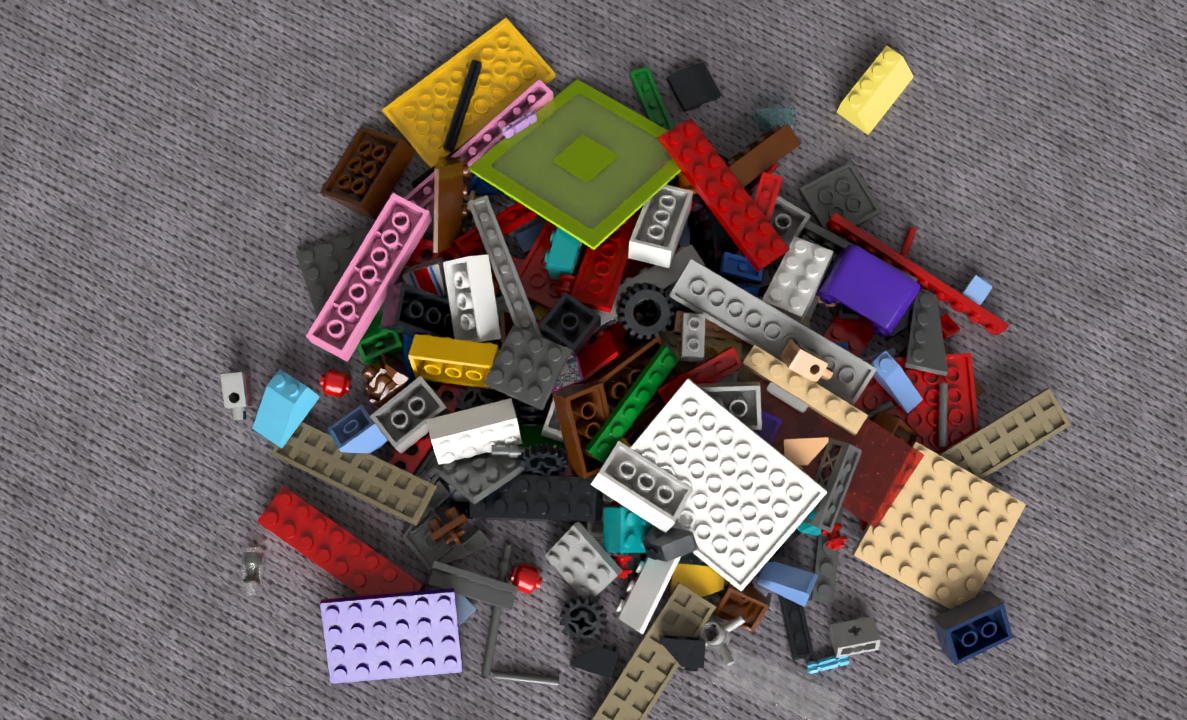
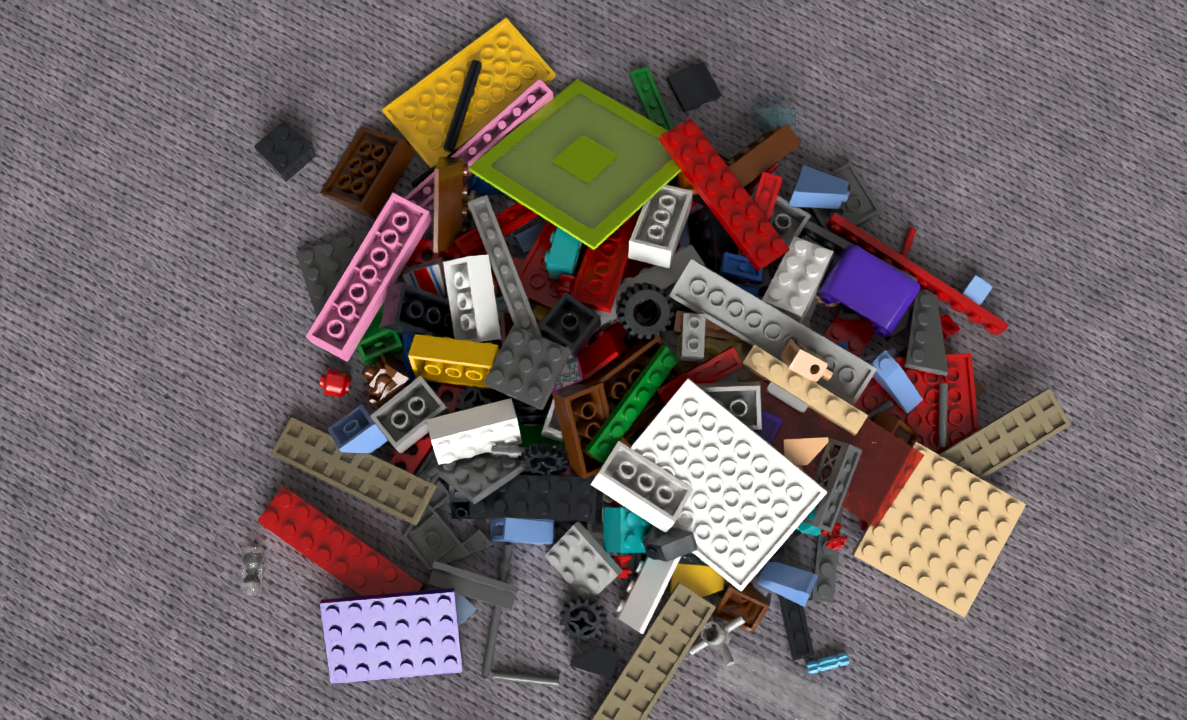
torso [220,372,253,421] -> none
medium azure slope [252,369,320,449] -> none
reddish brown hips [428,506,468,545] -> none
lavender axle [501,111,537,139] -> none
red head [509,562,543,594] -> none
black slope [659,635,706,671] -> none
light grey brick [829,616,881,658] -> none
light yellow slope [836,45,914,135] -> none
dark blue brick [933,591,1013,665] -> none
none -> black brick [254,120,316,182]
none -> medium blue slope [489,517,555,545]
none -> medium blue slope [789,165,850,209]

